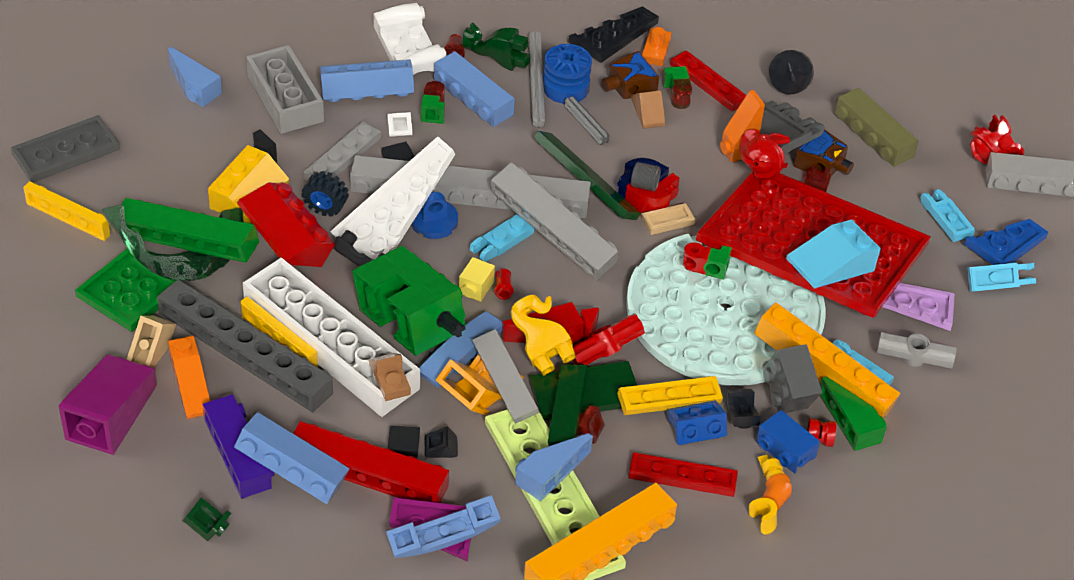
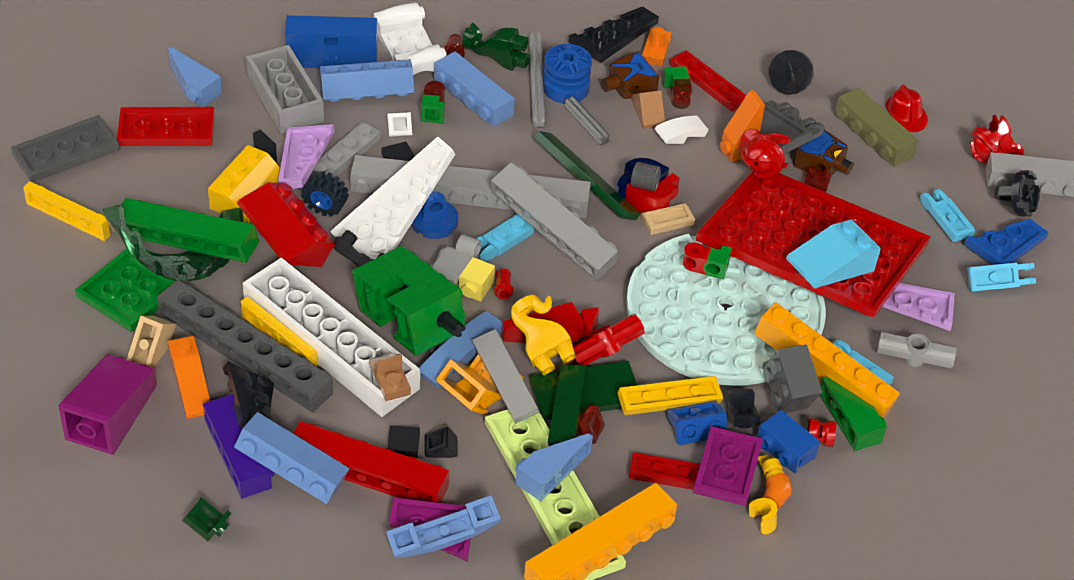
none -> red plate [117,107,215,146]
none -> black wing [223,361,274,428]
none -> lavender wing [278,124,335,190]
none -> blue brick [285,15,378,68]
none -> light grey hinge [430,234,482,286]
none -> white slope [655,116,708,144]
none -> magenta plate [693,426,763,506]
none -> red piece [885,84,928,132]
none -> black tile [994,170,1040,217]

